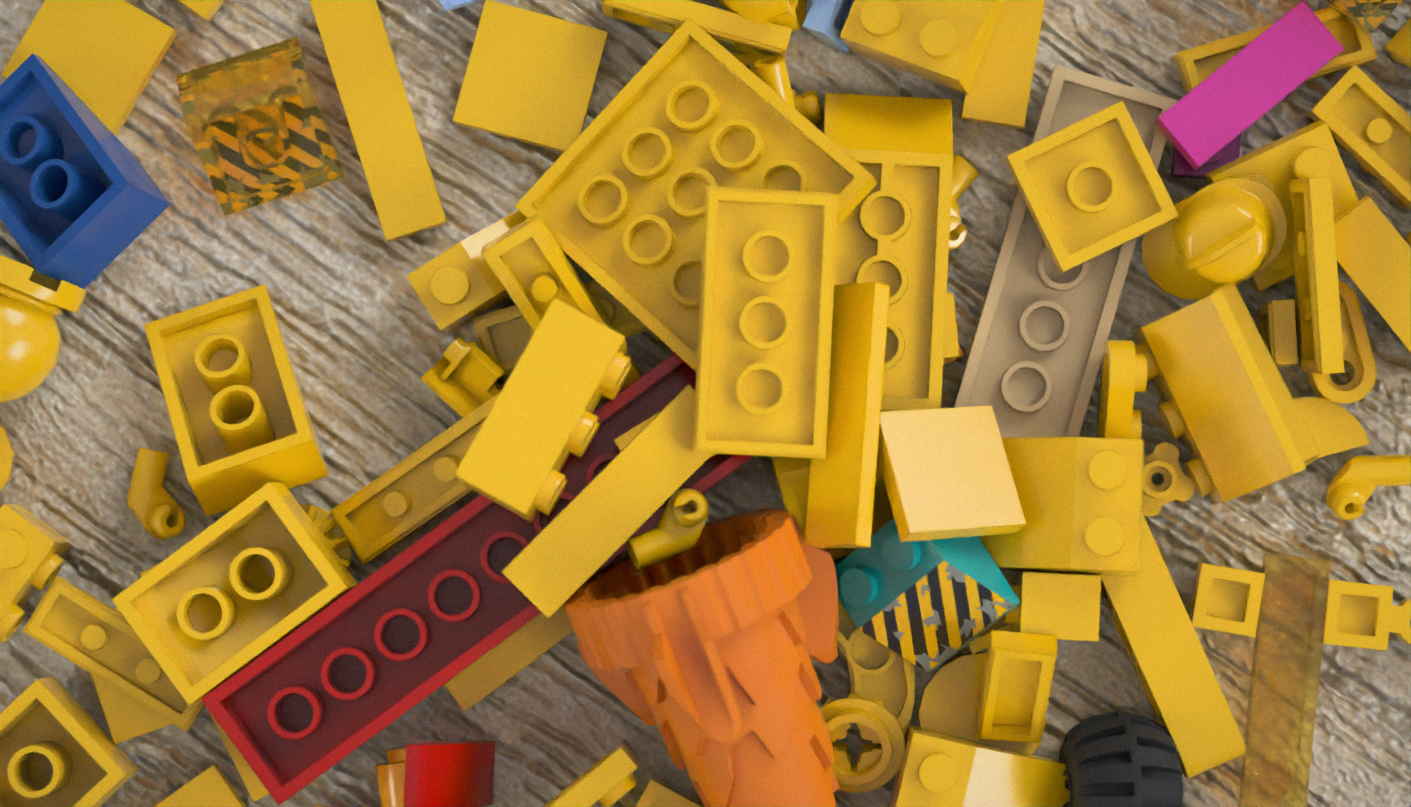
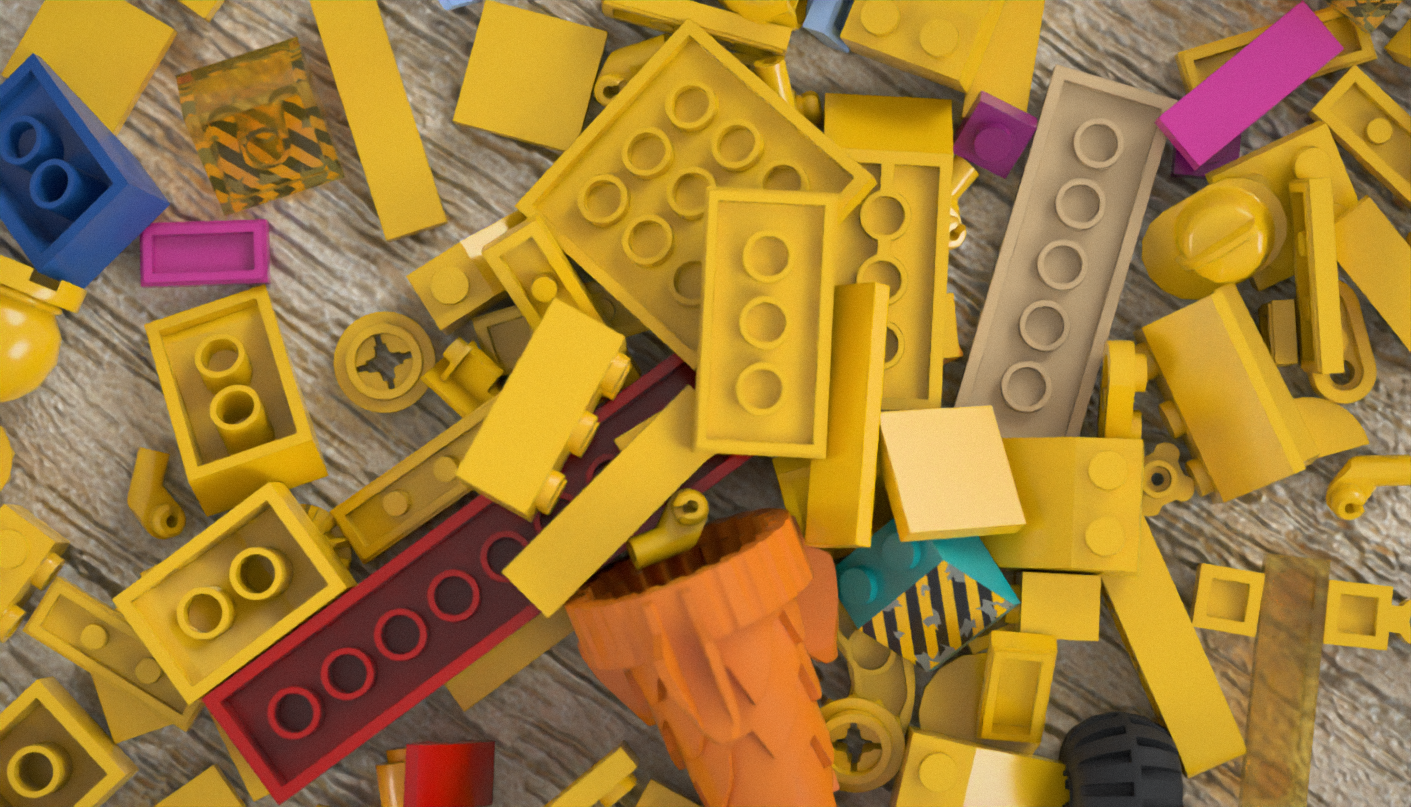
yellow plate [1004,100,1179,274] -> none
none -> dark pink tile [139,219,271,288]
none -> yellow gear [334,311,436,413]
none -> yellow arm [594,33,670,107]
none -> magenta plate [953,90,1037,179]

